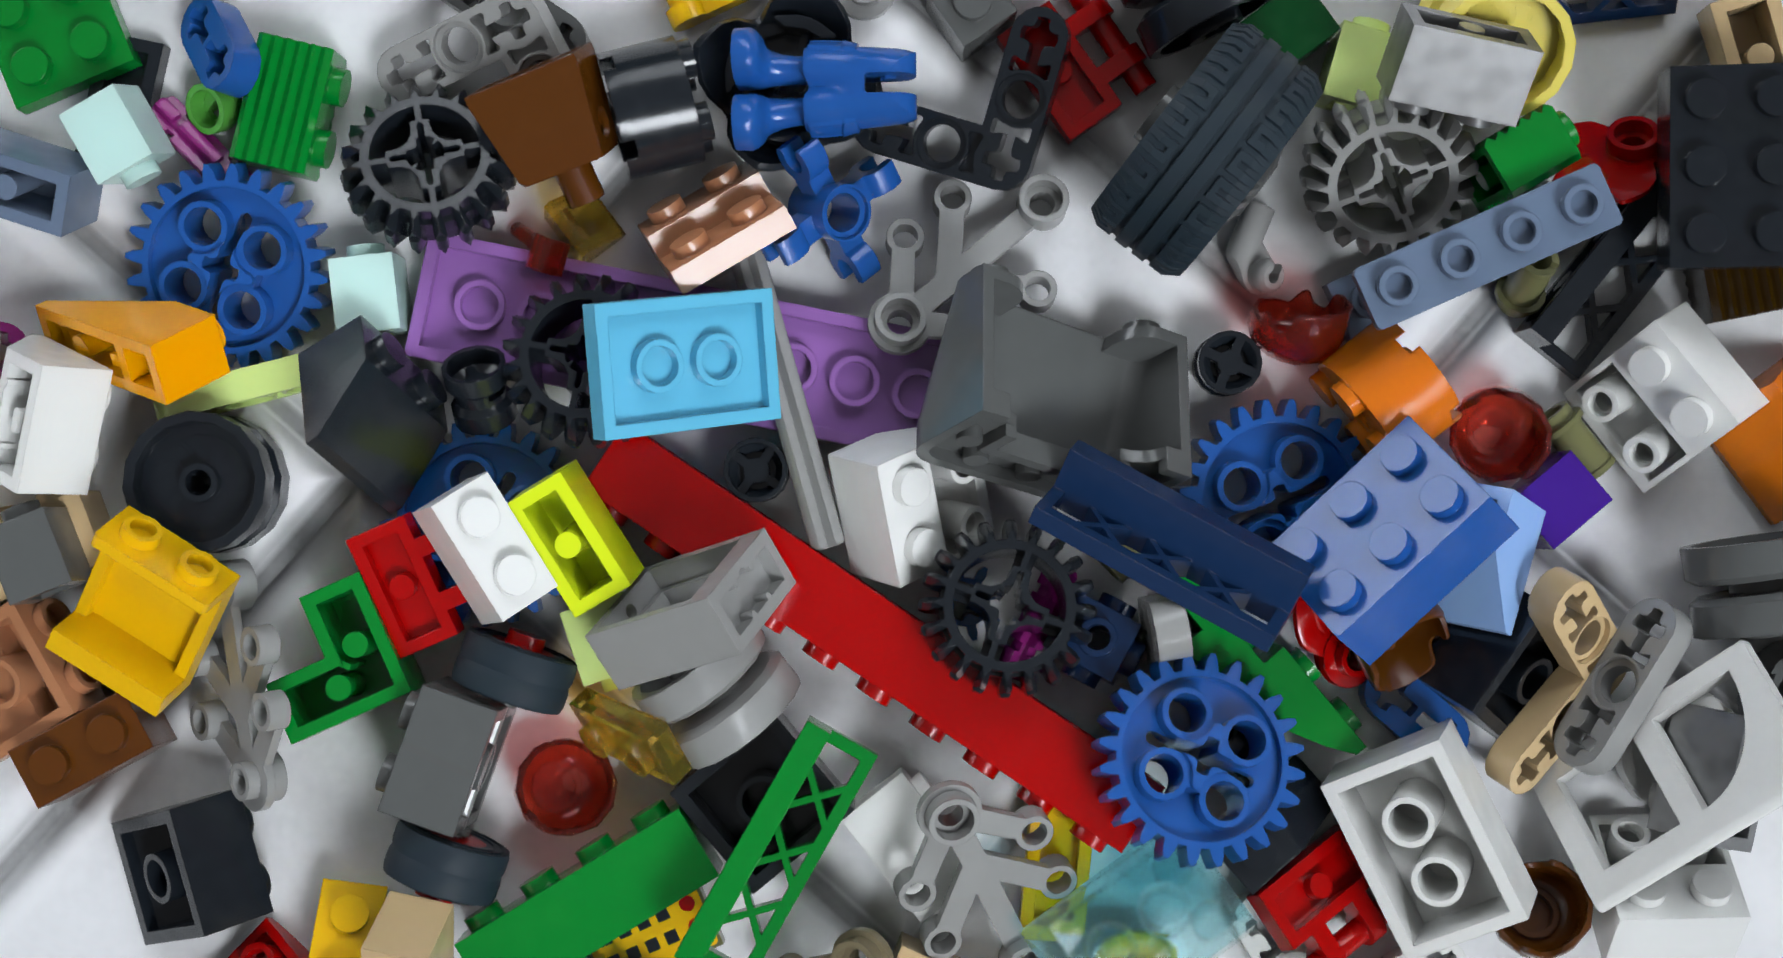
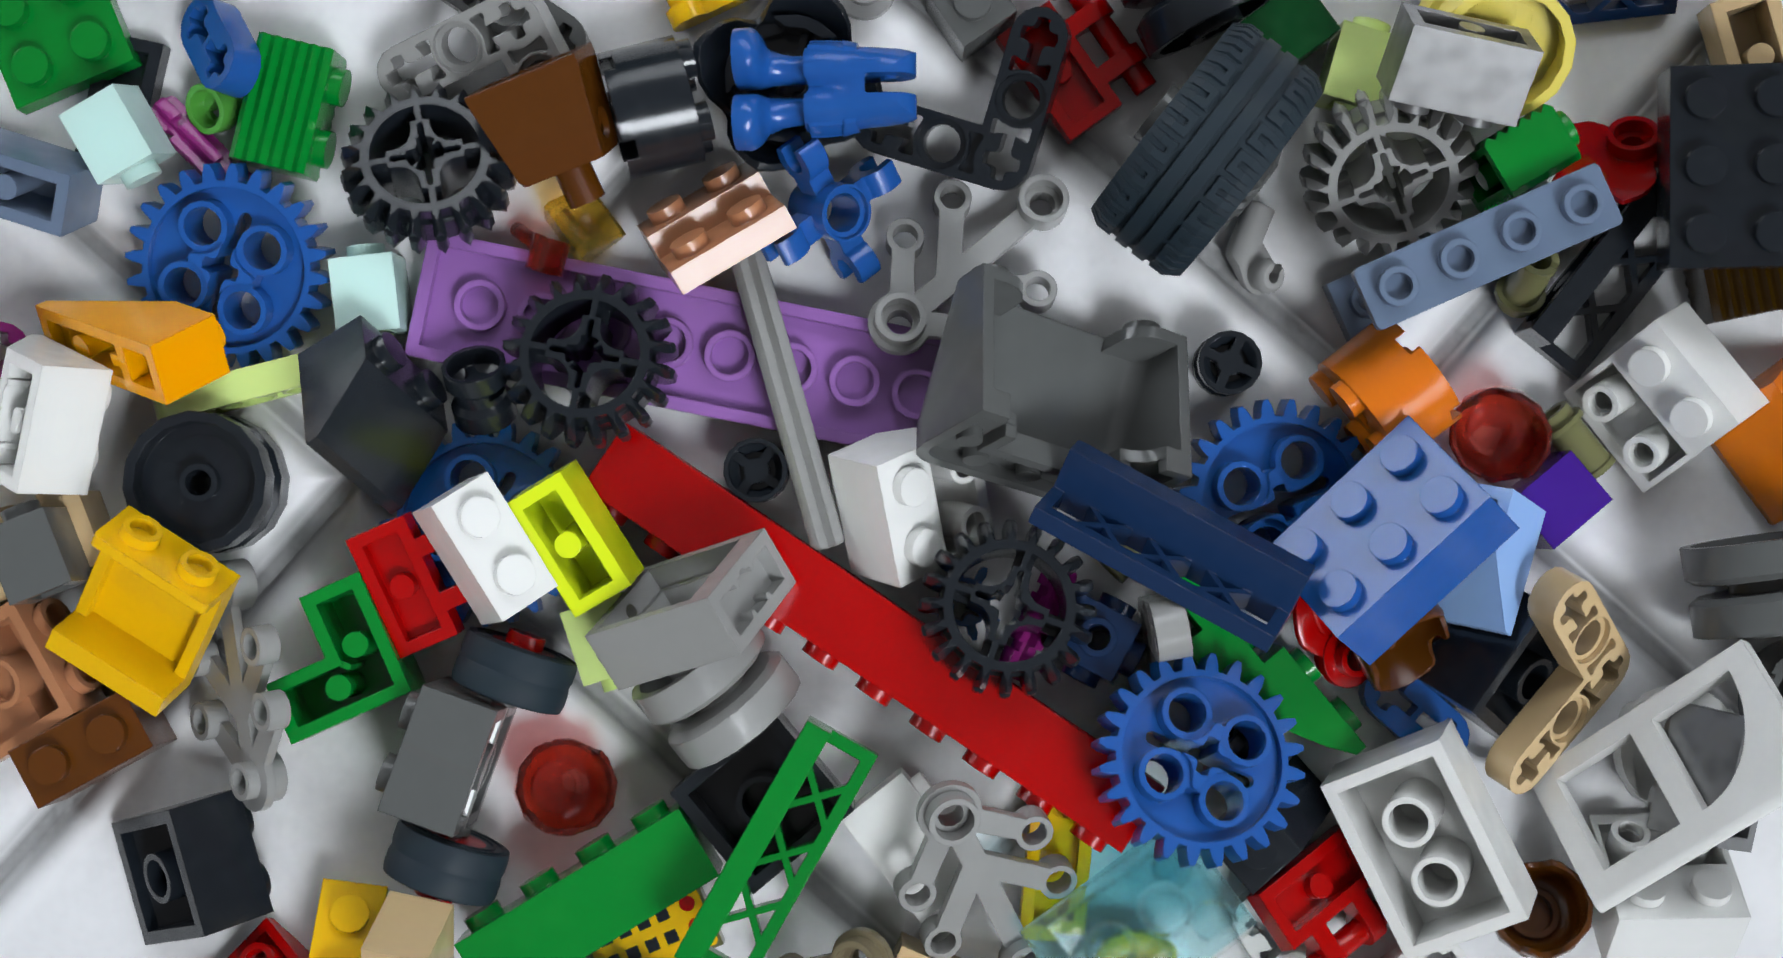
clear yellow plate [569,687,692,786] -> none
medium azure plate [582,288,781,441] -> none
clear red hair [1247,289,1354,365] -> none
light grey beam [1554,598,1693,776] -> none

